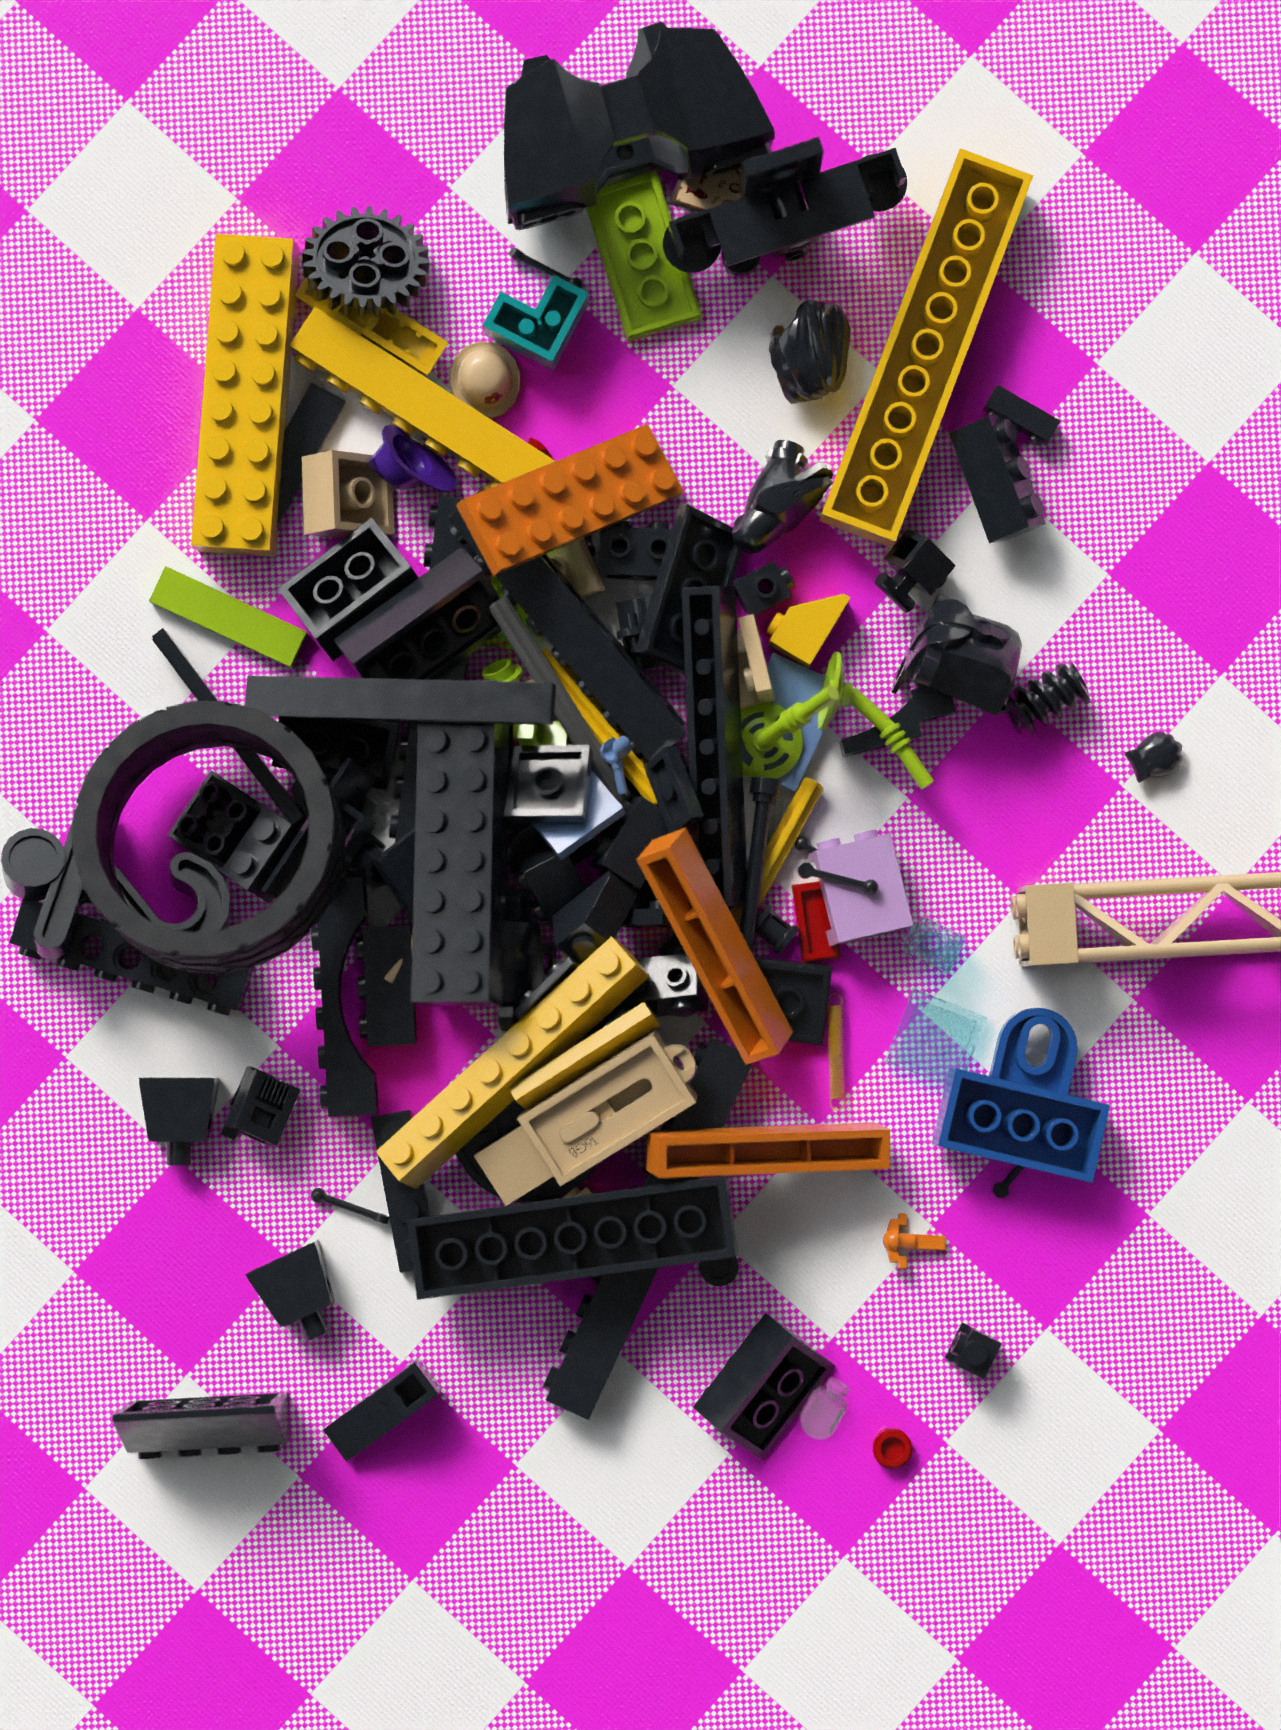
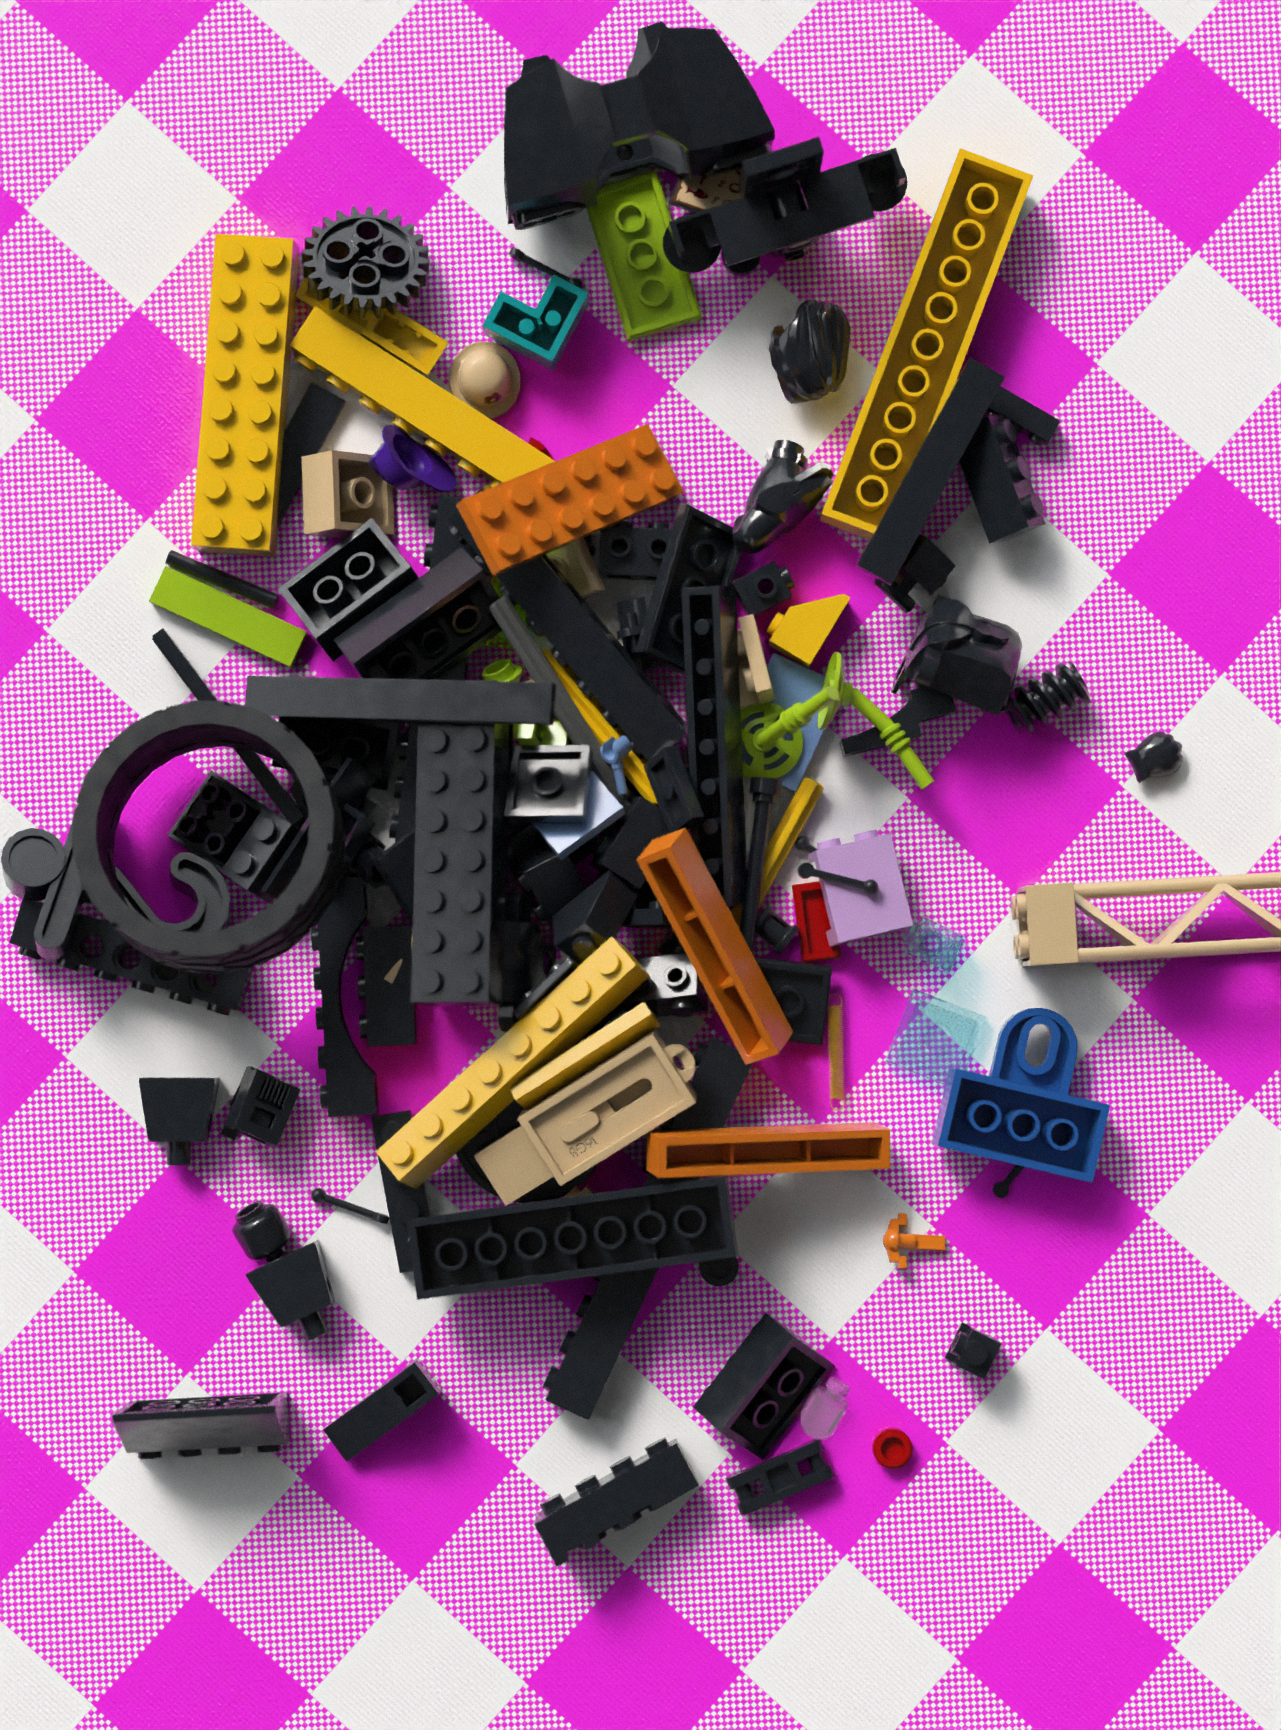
none -> black bar [165,550,279,609]
none -> black head [232,1201,291,1262]
none -> black wedge [534,1437,699,1567]
none -> black plate [725,1438,835,1515]
none -> black tile [855,358,1005,586]

